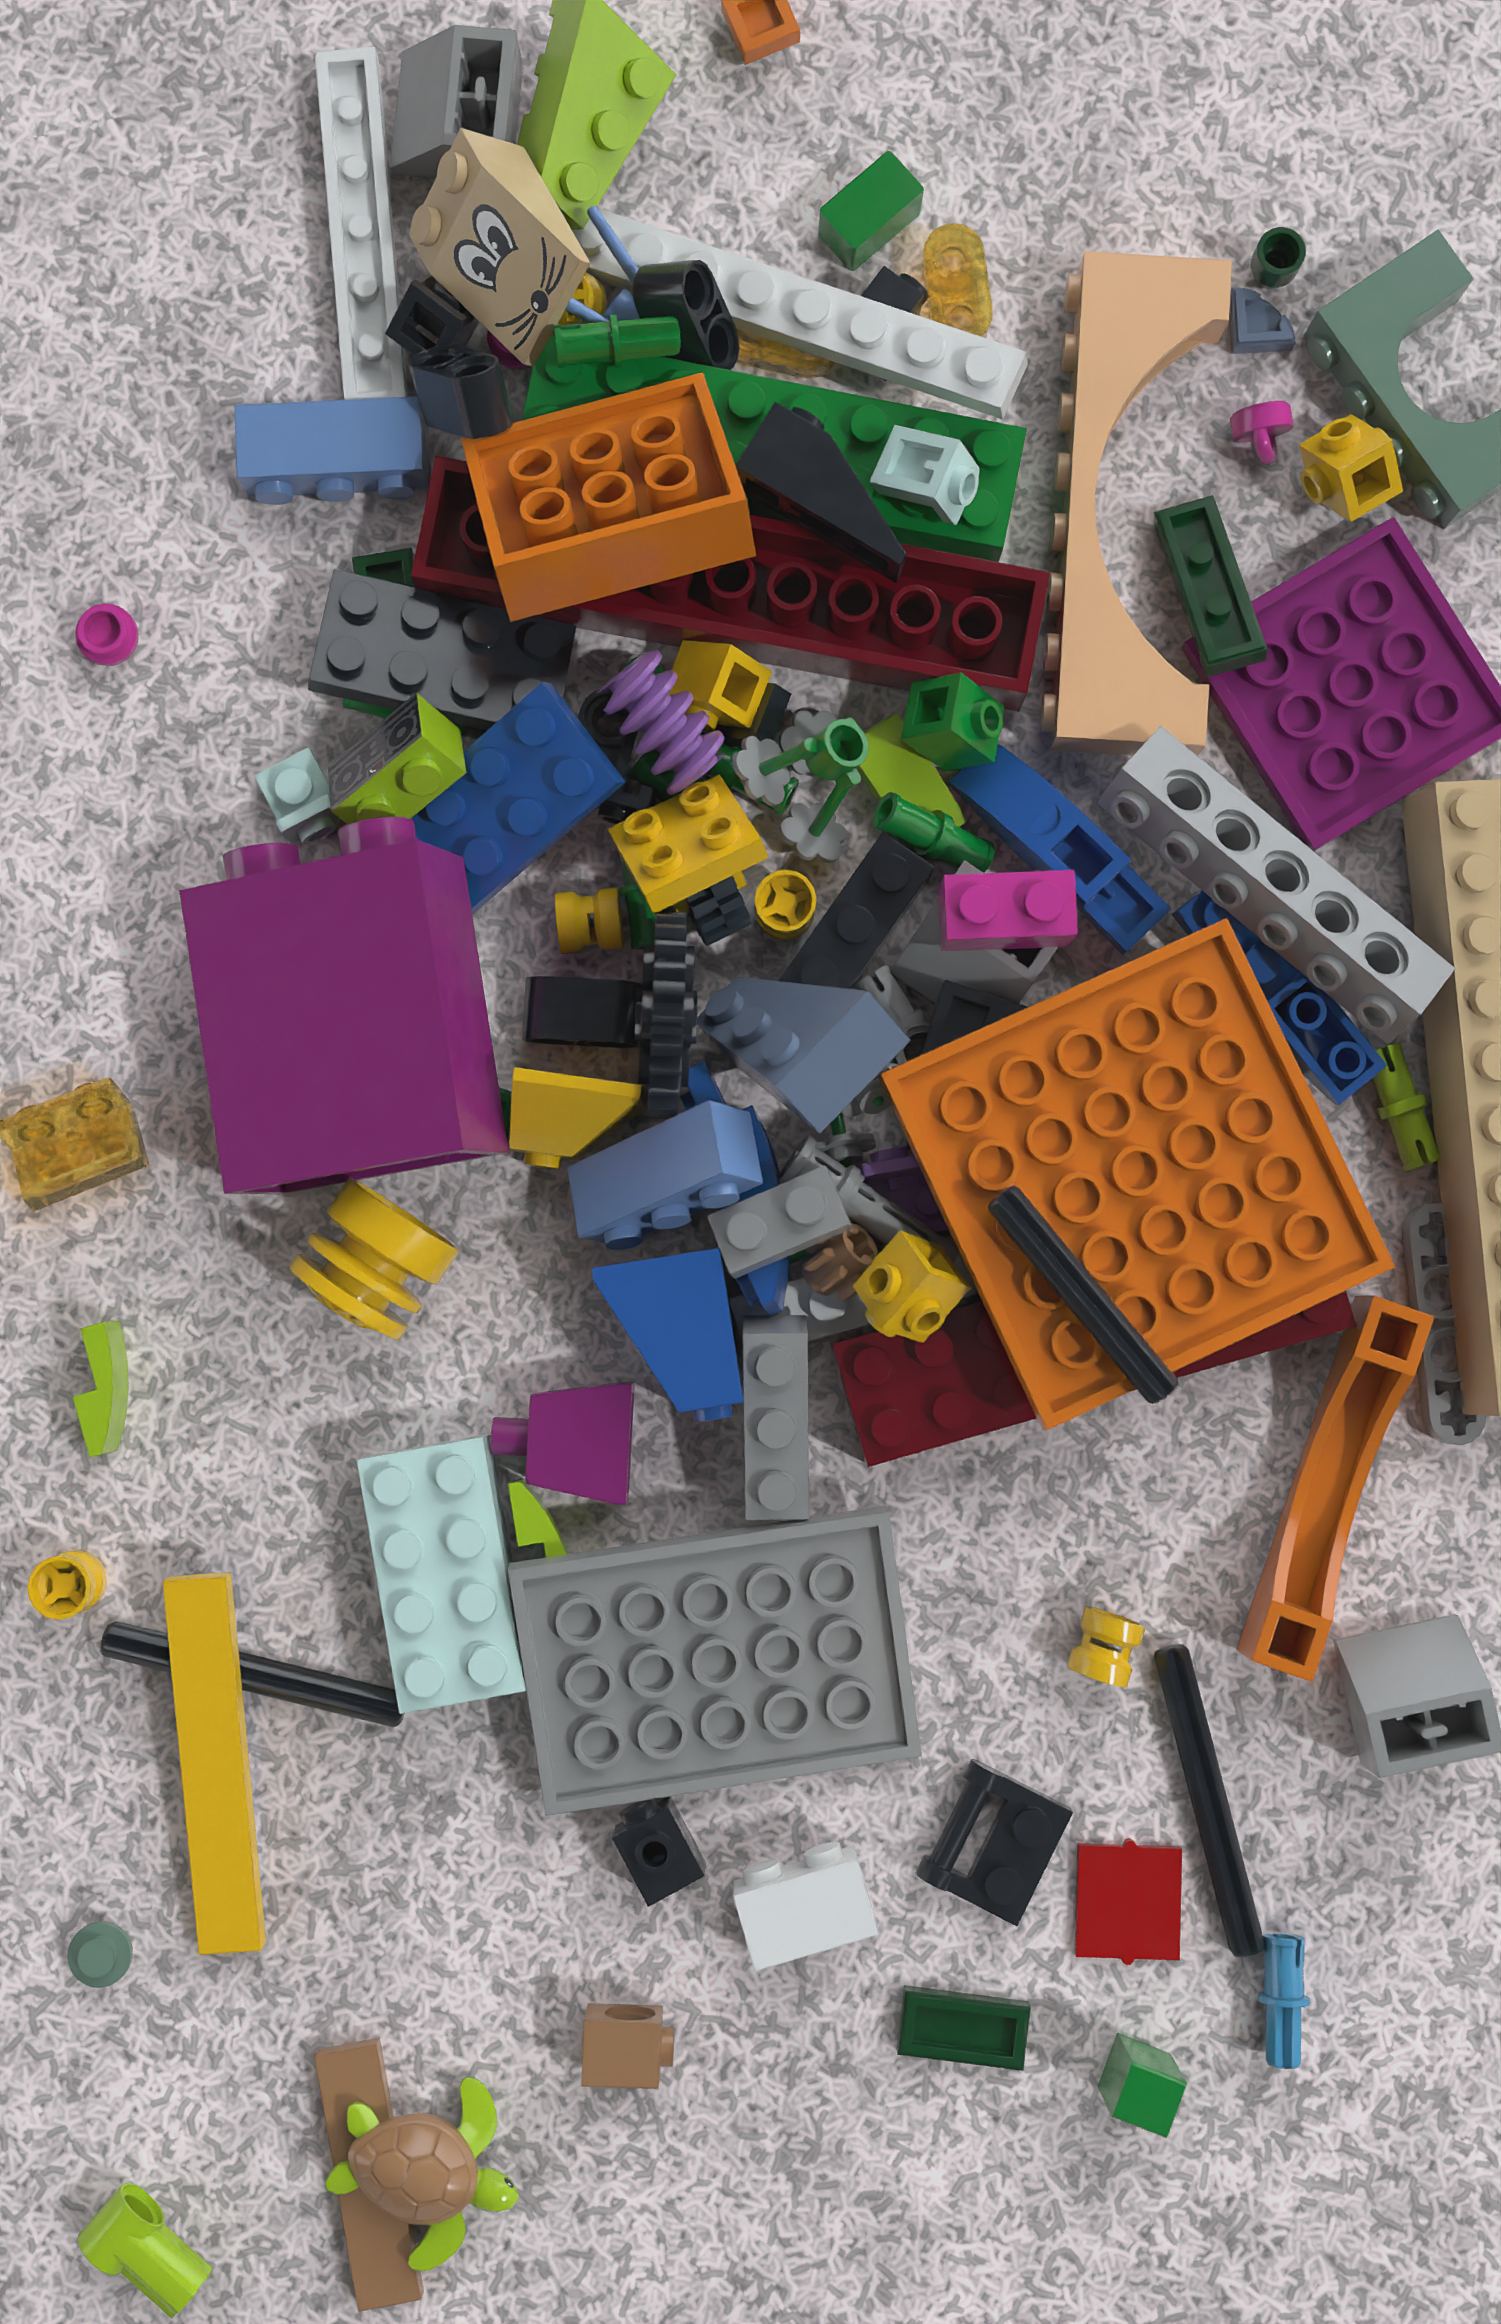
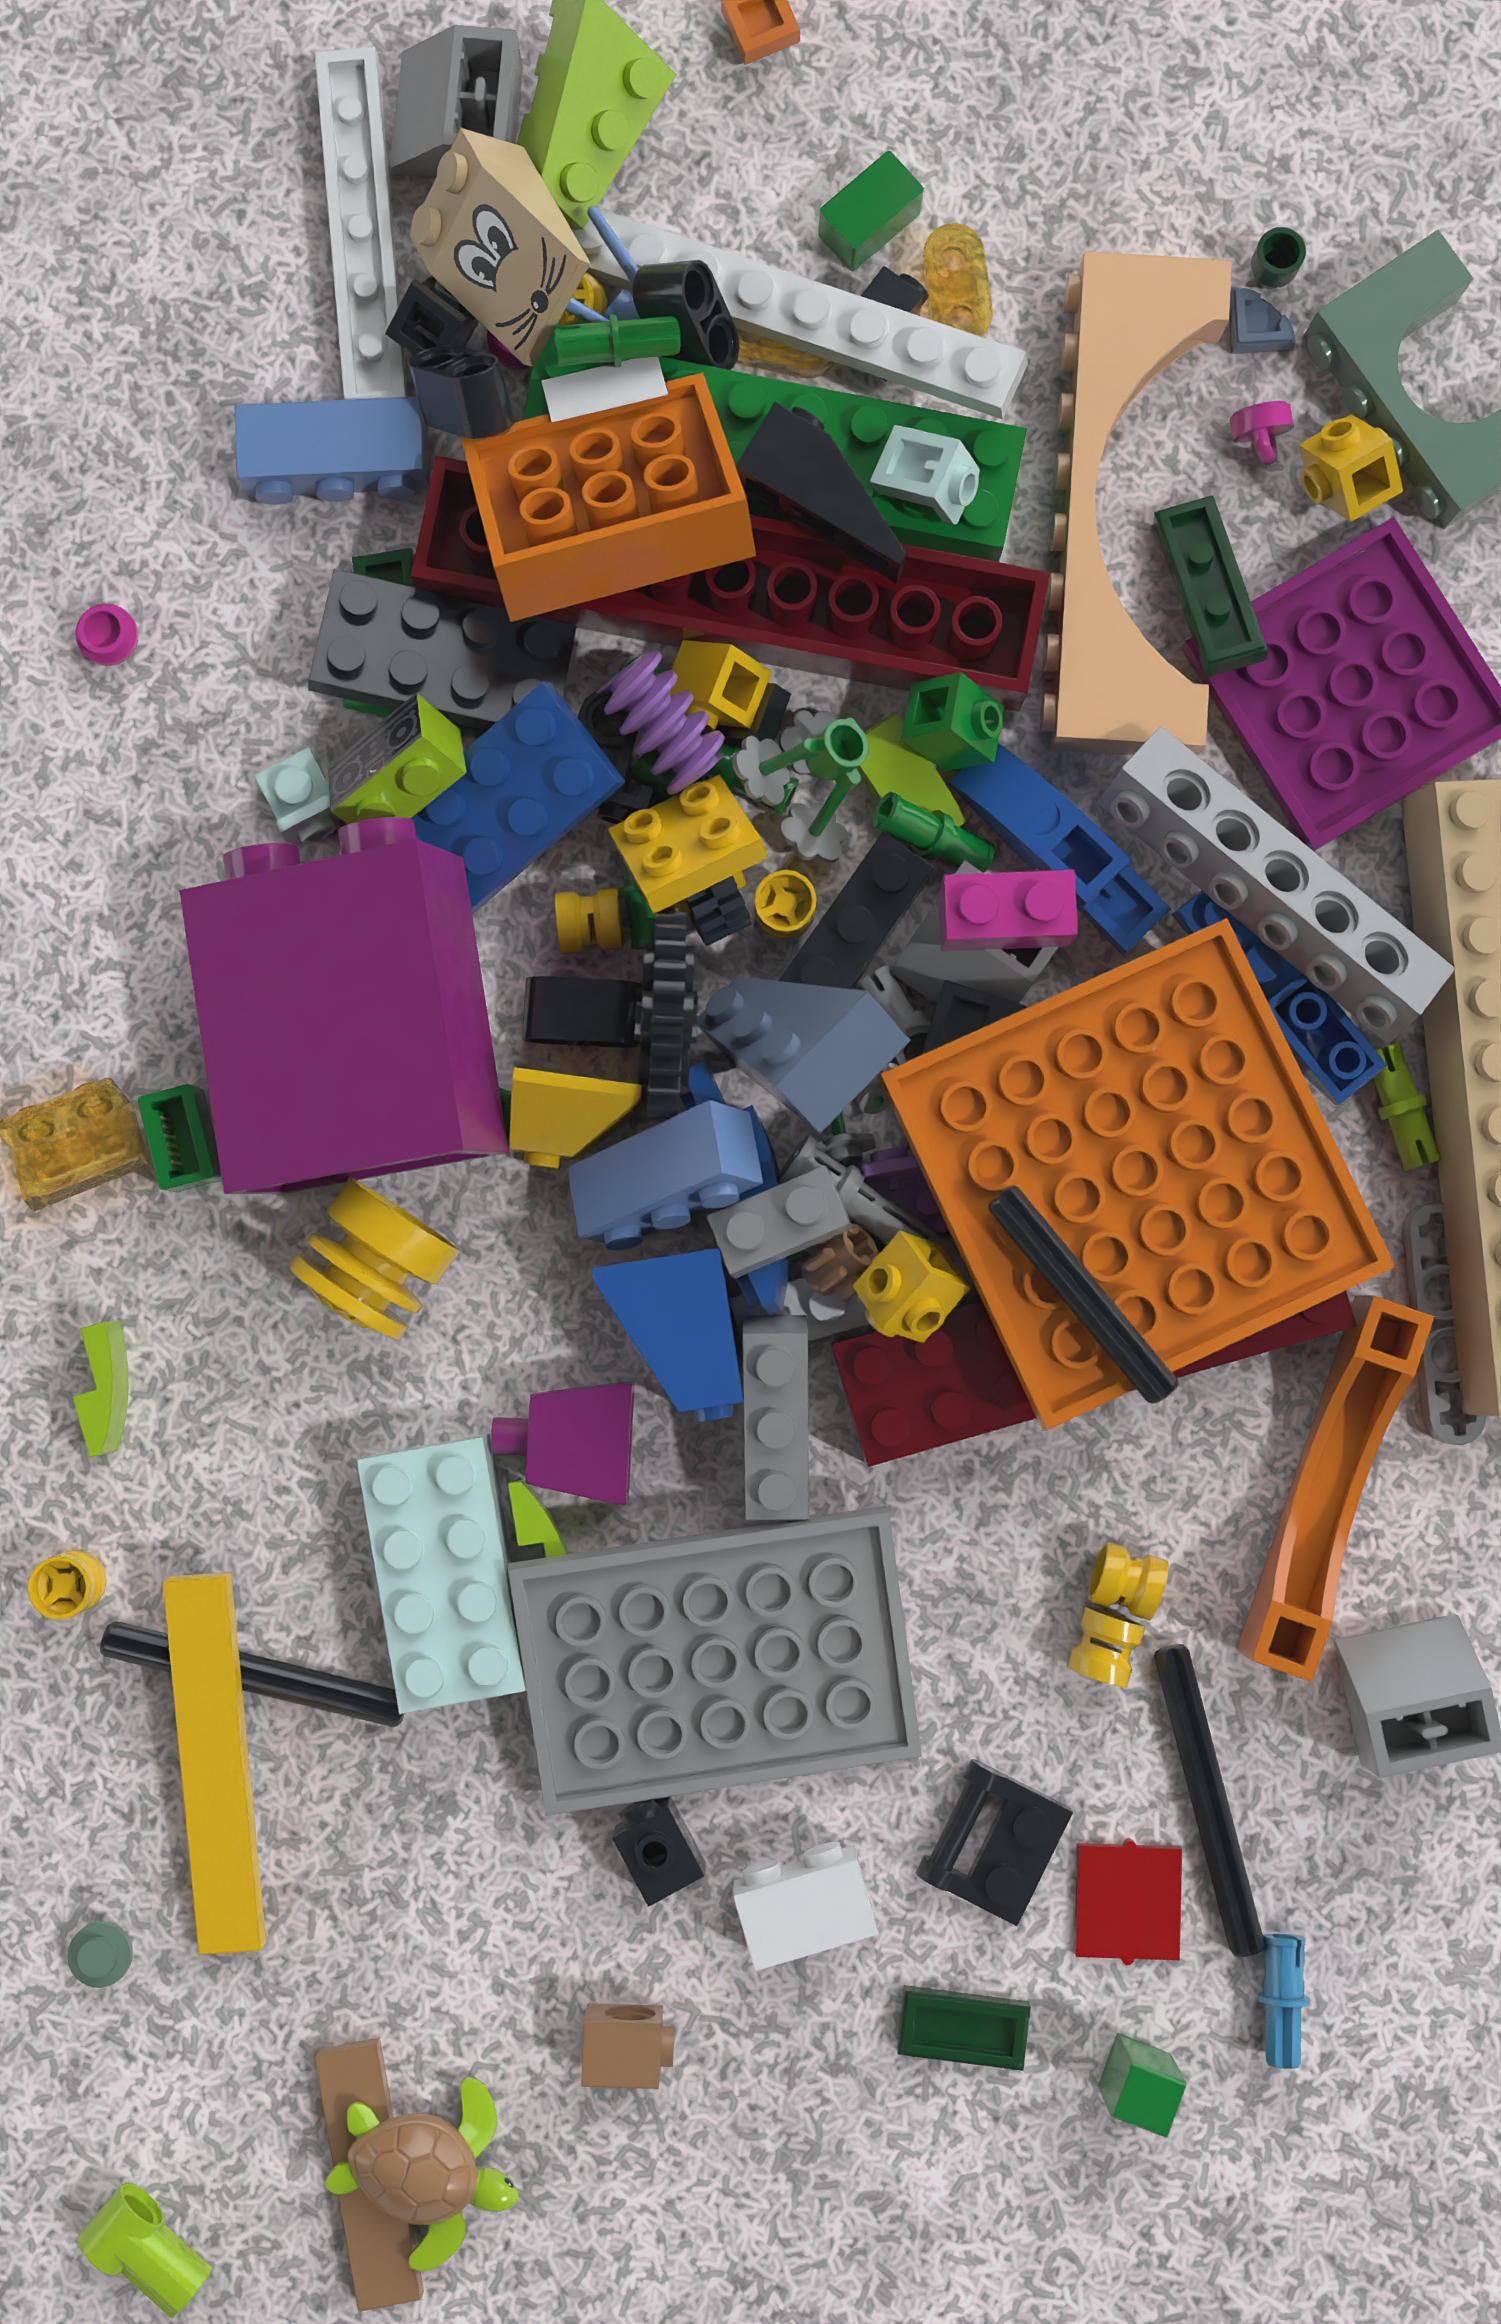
none -> green piece [137,1084,222,1193]
none -> white sticker [542,357,668,423]
none -> yellow wheel [1088,1541,1169,1621]

